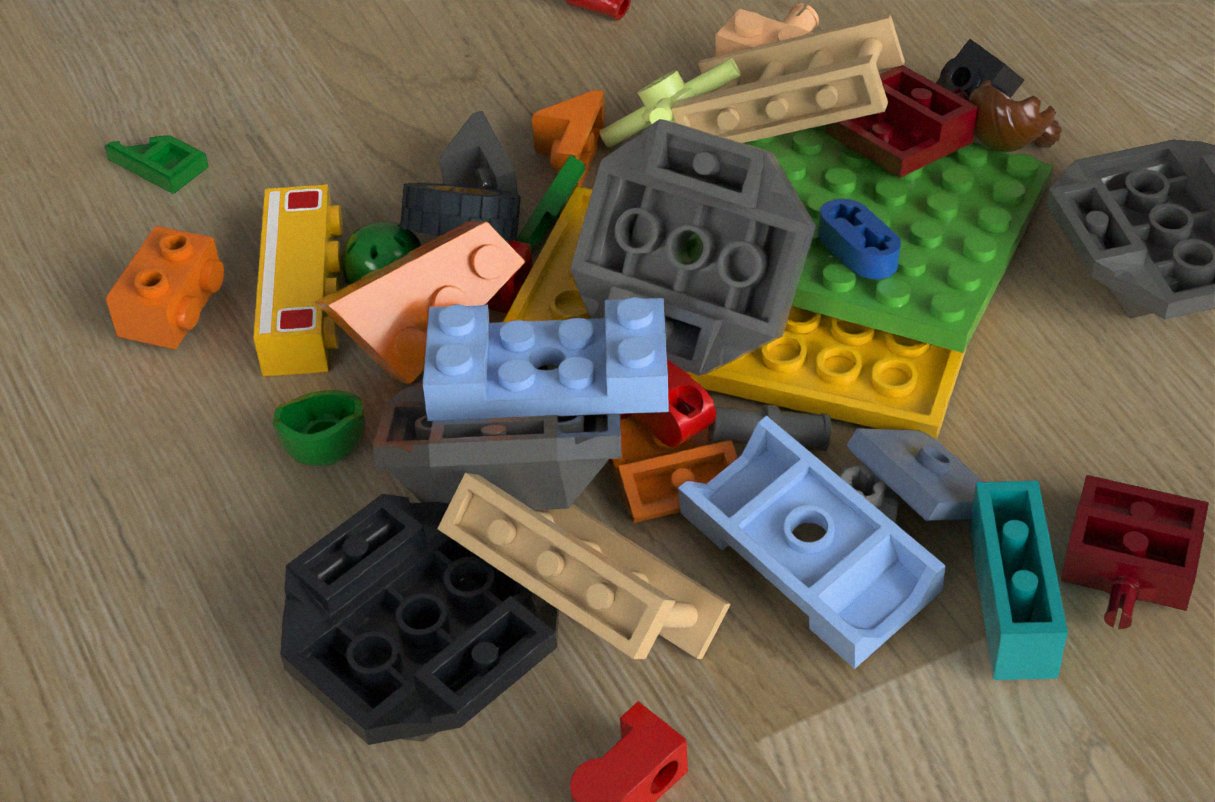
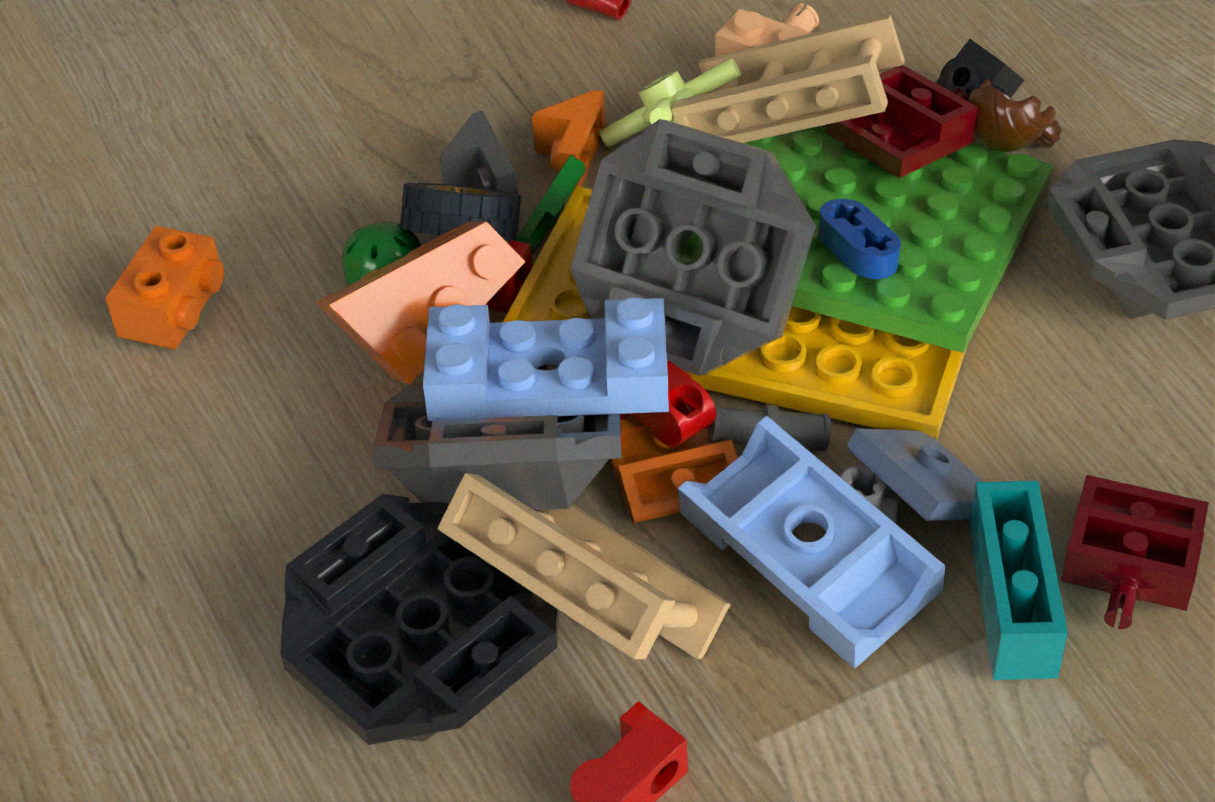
green tile [105,135,209,194] -> none
yellow brick [253,184,343,377] -> none
green helmet [273,390,365,466] -> none

